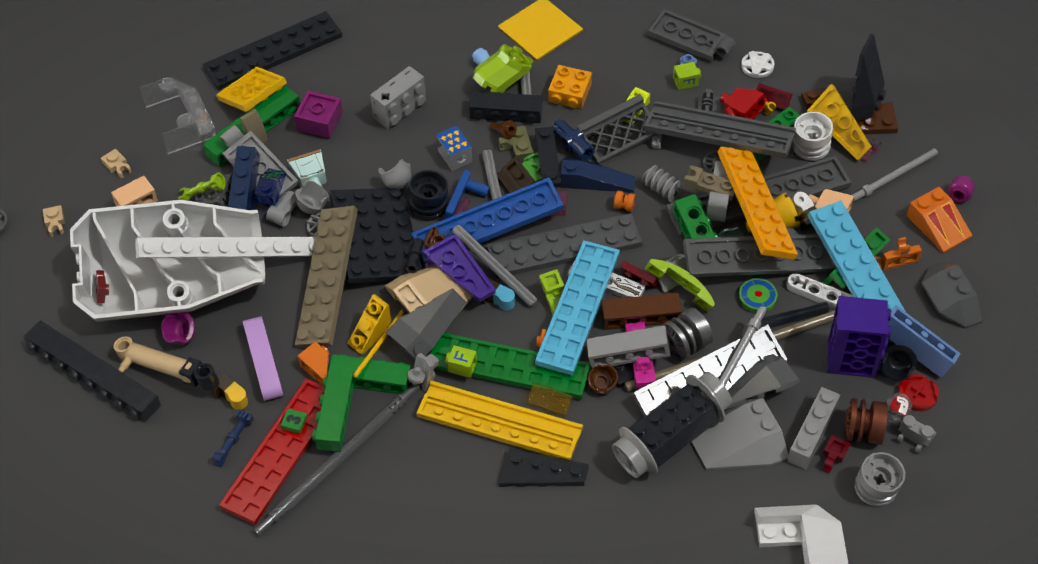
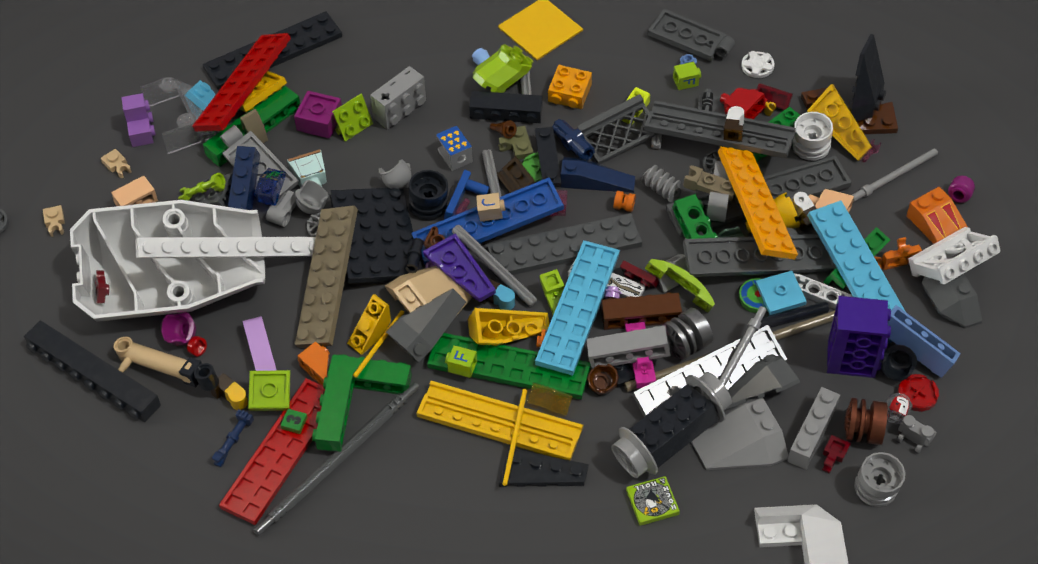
light grey hips [407,353,439,392] -> none
none -> medium lavender brick [121,93,156,147]
none -> medium azure plate [185,80,215,111]
none -> red tile [187,336,207,357]
none -> red plate [192,33,291,132]
none -> lime tile [248,370,291,411]
none -> lime hinge [332,94,373,141]
none -> yellow wedge [467,308,550,345]
none -> tan brick [476,193,505,222]
none -> yellow axle [502,389,527,486]
none -> lavender plate [604,286,622,299]
none -> tile [626,476,680,526]
none -> dark brown leg [724,106,744,142]
none -> medium azure plate [756,271,807,315]
none -> white fence [908,227,1000,284]

